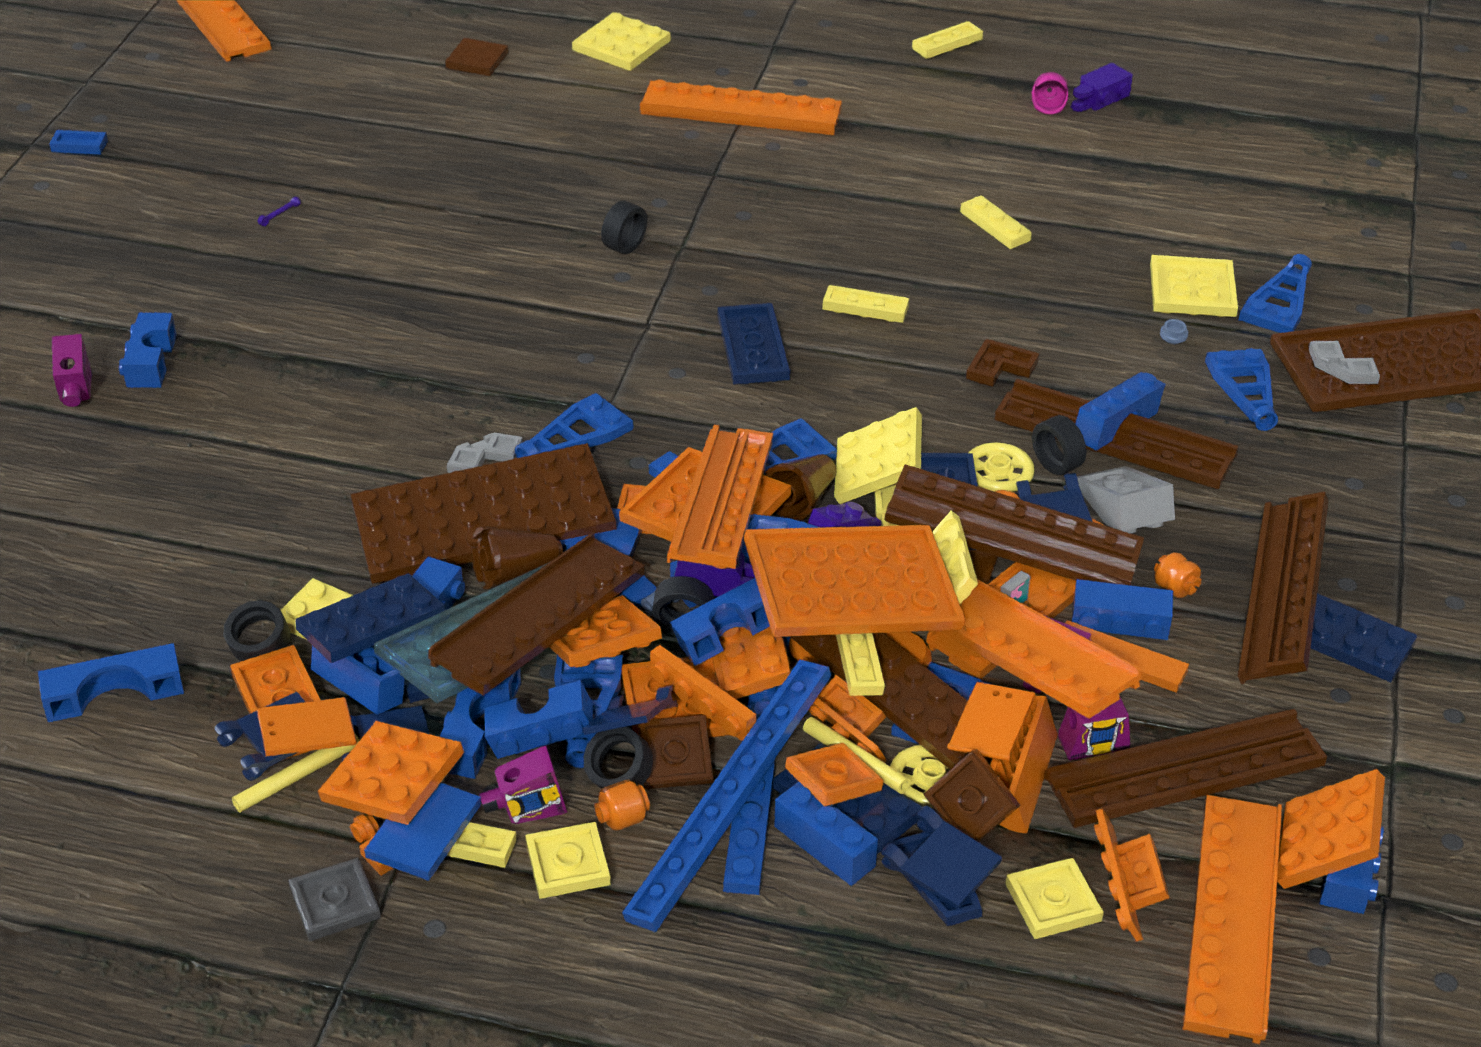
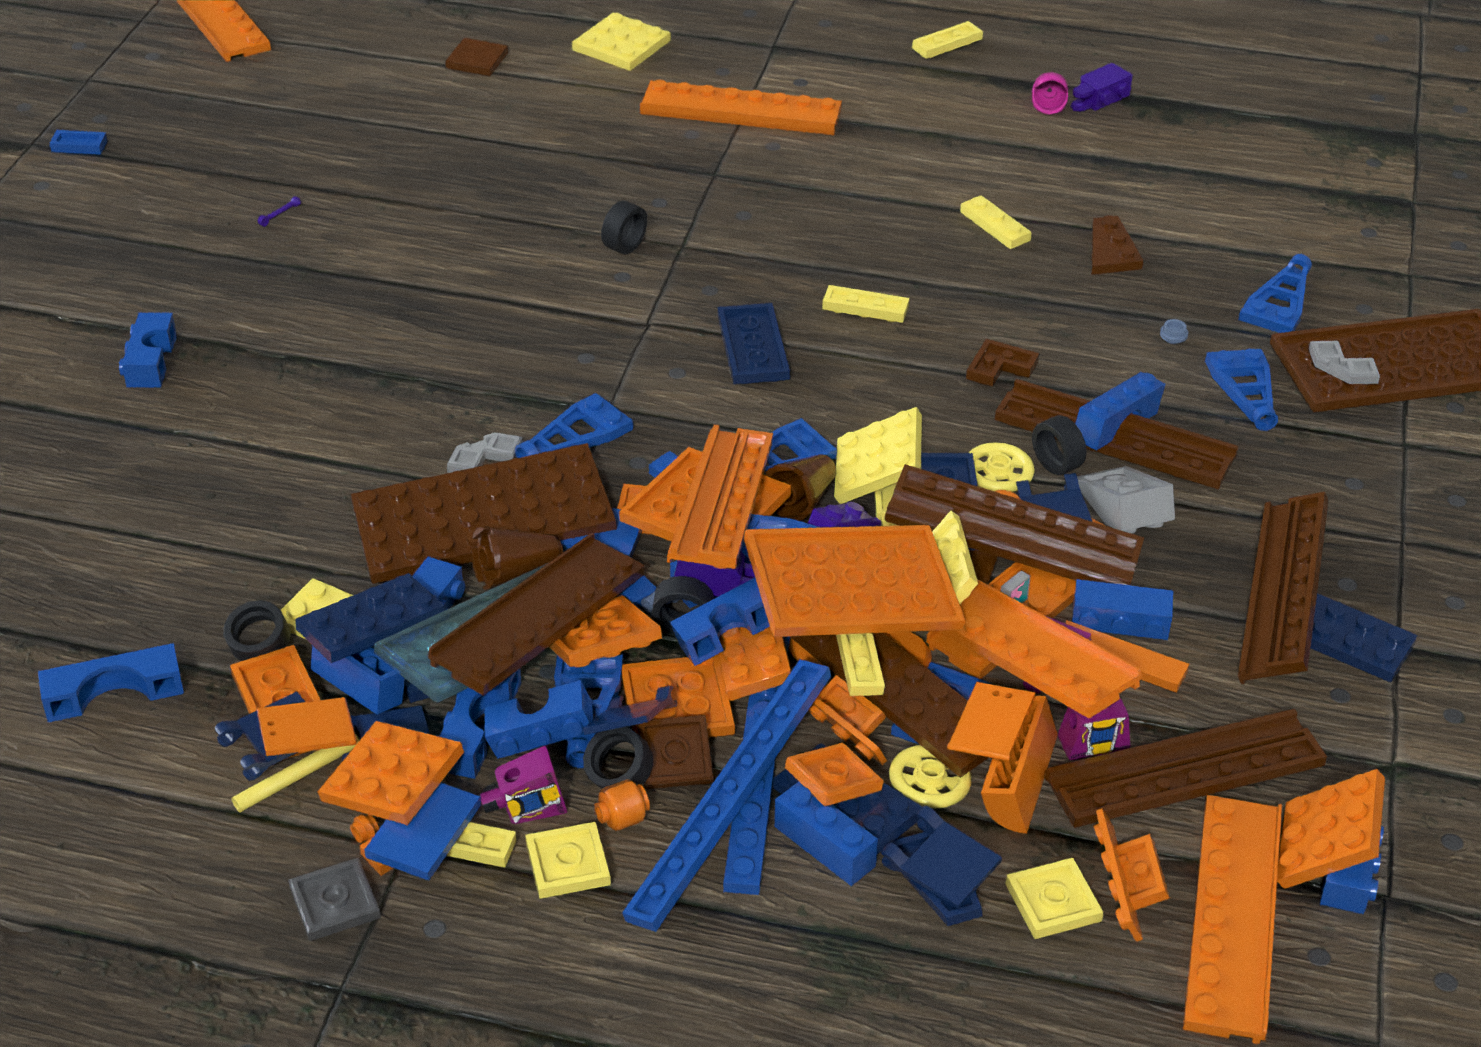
magenta torso [52,334,92,407] -> none
orange plate [650,645,756,741] -> none
light yellow piece [803,717,911,794] -> none
reddish brown tile [923,749,1021,842] -> none
light yellow plate [1150,255,1238,317] -> none
orange piece [1154,552,1202,598] -> none
none -> reddish brown wing [1091,215,1144,275]

